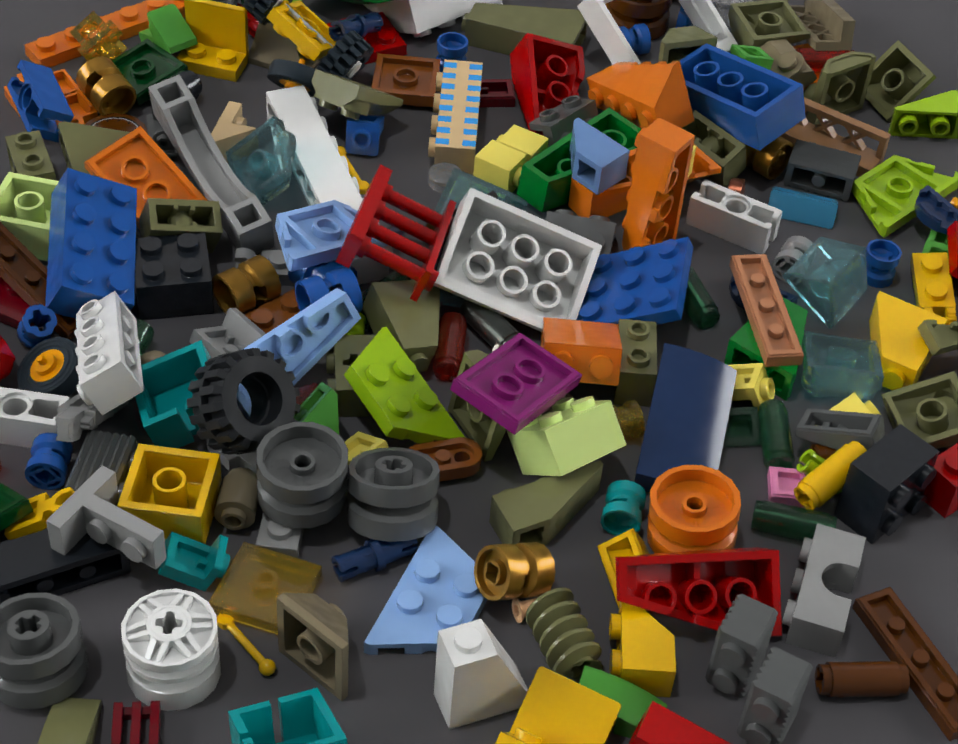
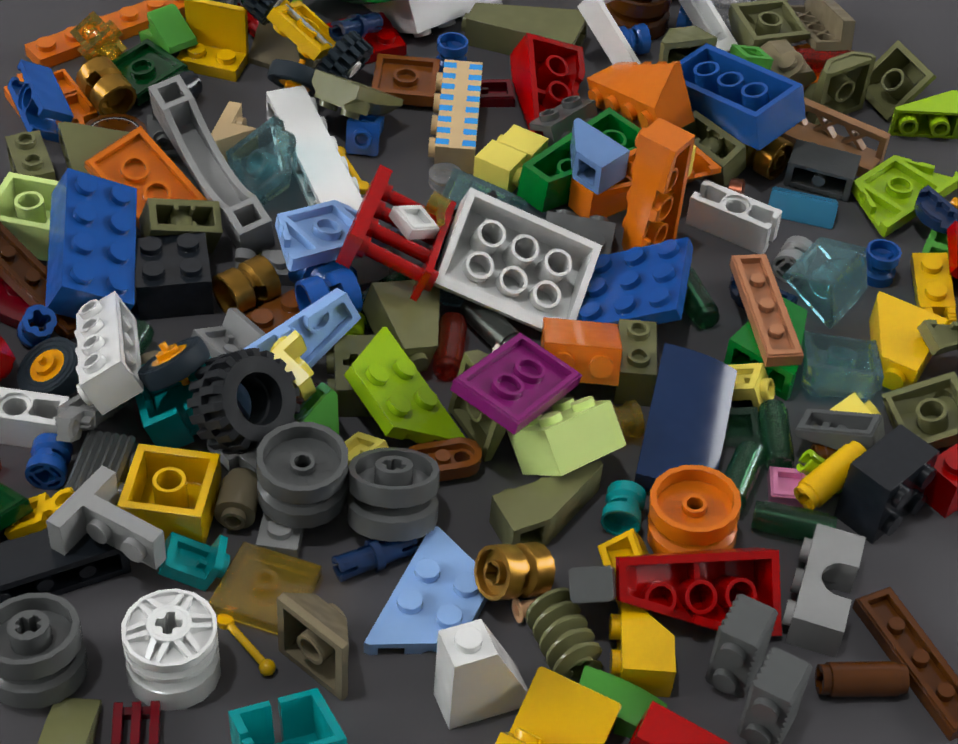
none -> black wheel [138,336,210,392]
none -> light yellow bracket [270,330,317,401]
none -> white tile [388,205,440,240]
none -> clear yellow hand [424,191,451,227]
none -> dark grey slope [569,565,617,603]
none -> clear green piece [724,441,765,512]

